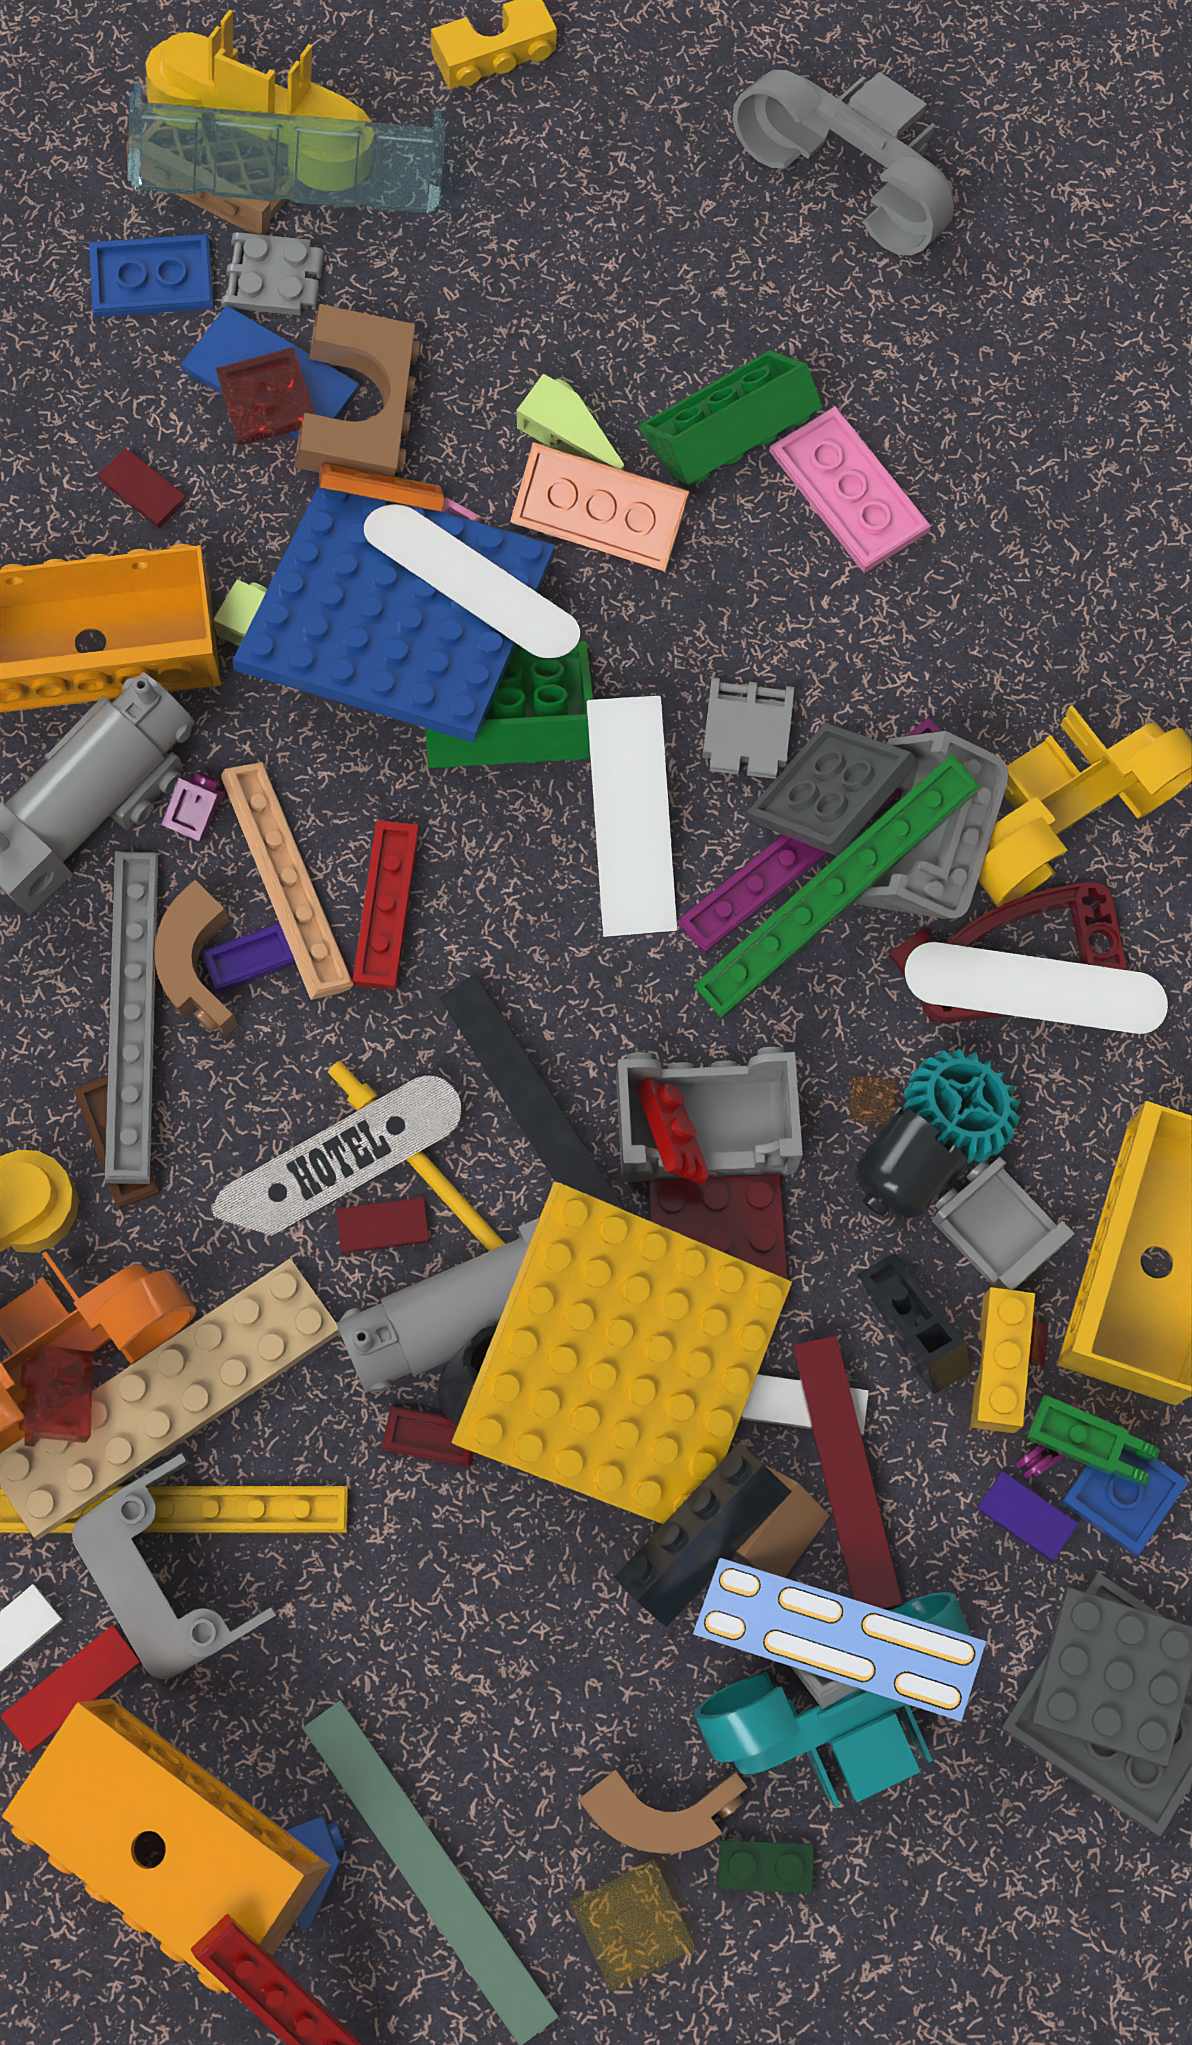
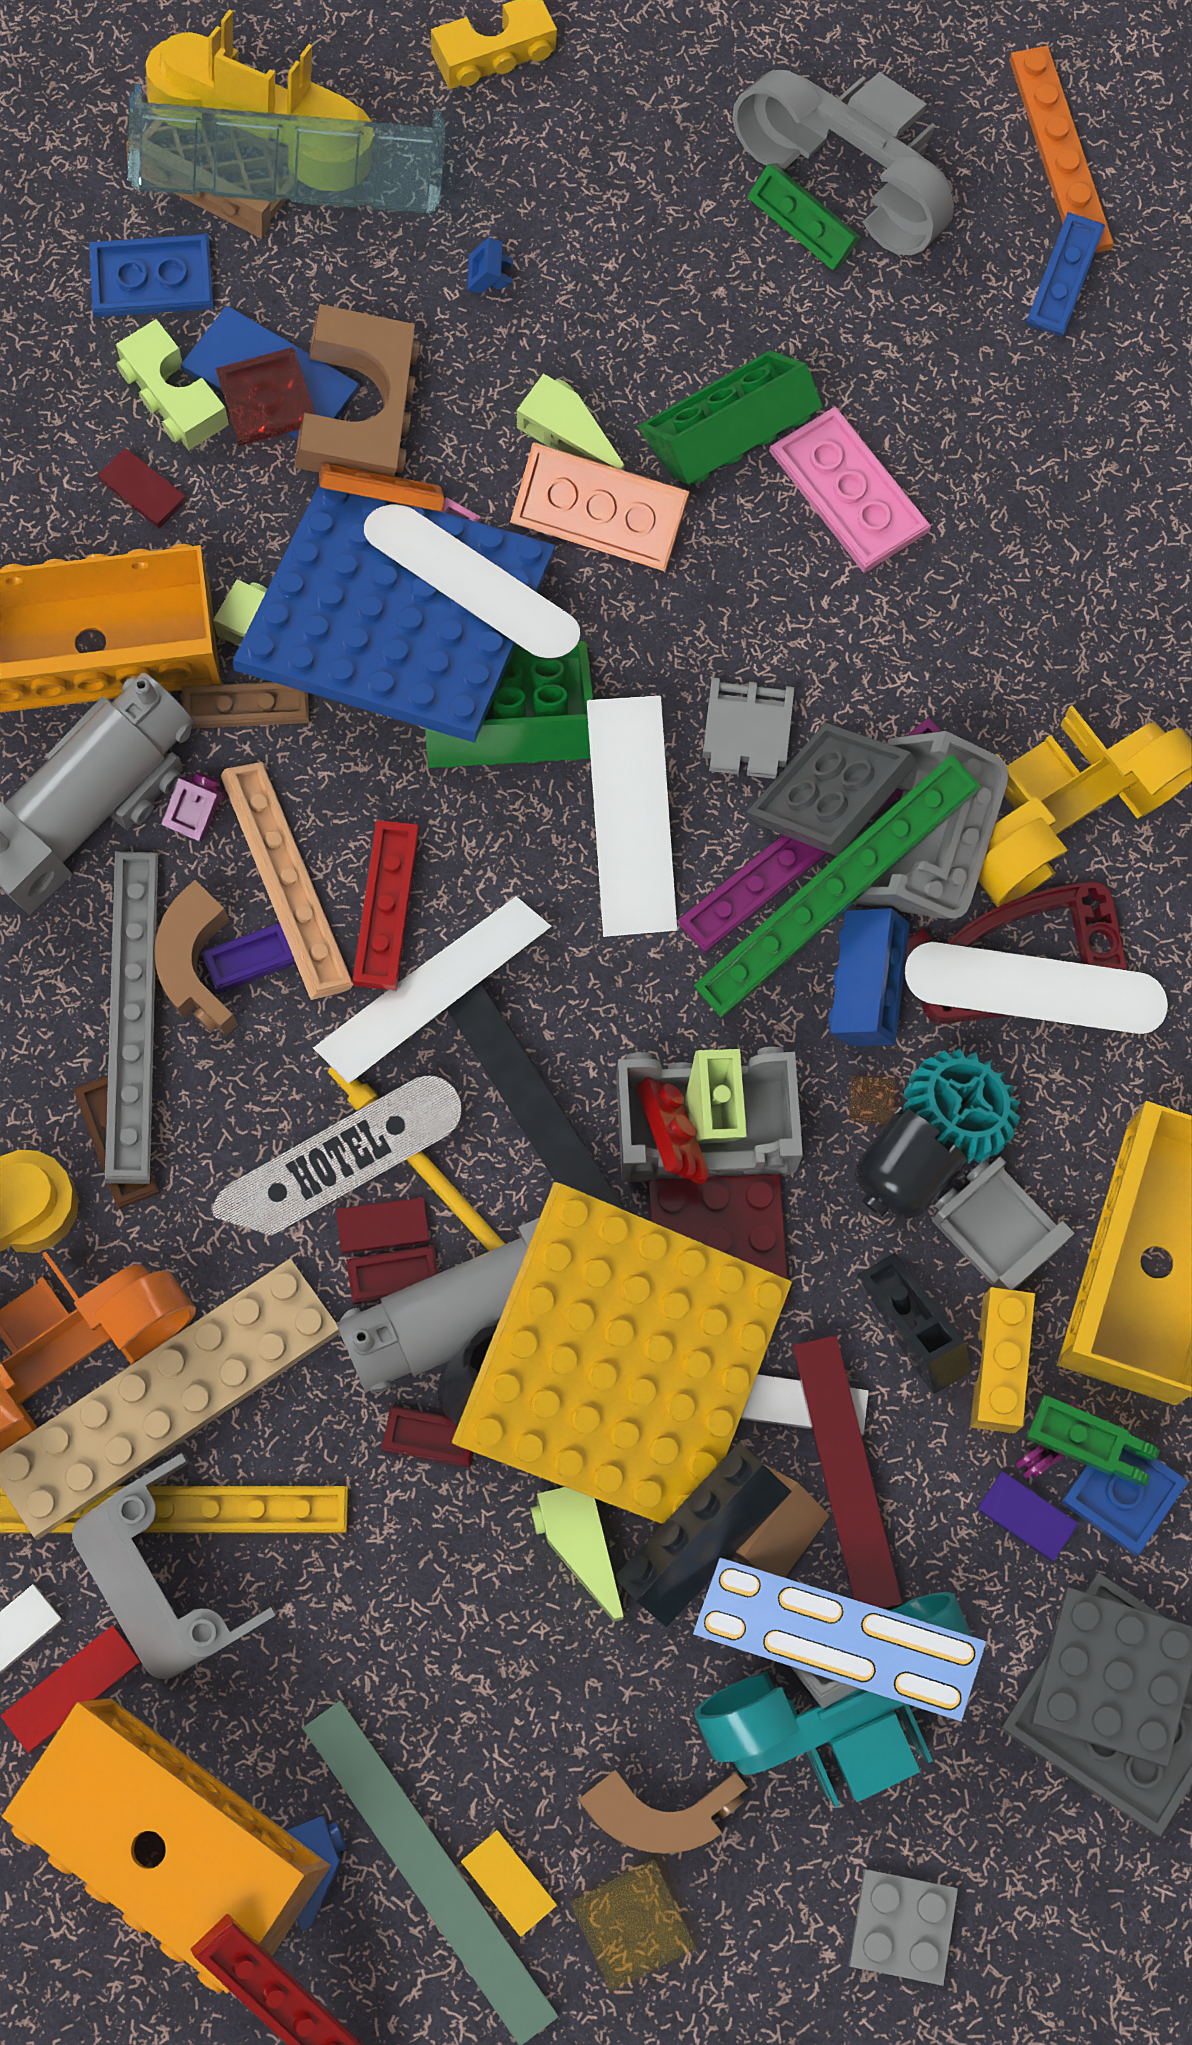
clear red bracket [18,1345,93,1447] -> none
light grey plate [221,232,324,316] -> none
dark green plate [718,1840,814,1894] -> none
dark red piece [1029,1320,1048,1366] -> none
none -> yellowish green arch [116,319,229,450]
none -> medium nougat tile [182,682,309,729]
none -> white sticker [313,896,552,1083]
none -> dark red tile [346,1245,438,1305]
none -> yellow tile [461,1830,557,1937]
none -> blue tile [467,237,513,293]
none -> yellowish green slope [530,1487,624,1622]
none -> yellowish green slope [685,1049,747,1144]
none -> green plate [747,164,861,270]
none -> blue brick [828,908,910,1046]
none -> light grey plate [848,1869,958,1986]
none -> orange plate [1009,46,1114,253]
none -> blue tile [1026,212,1105,337]

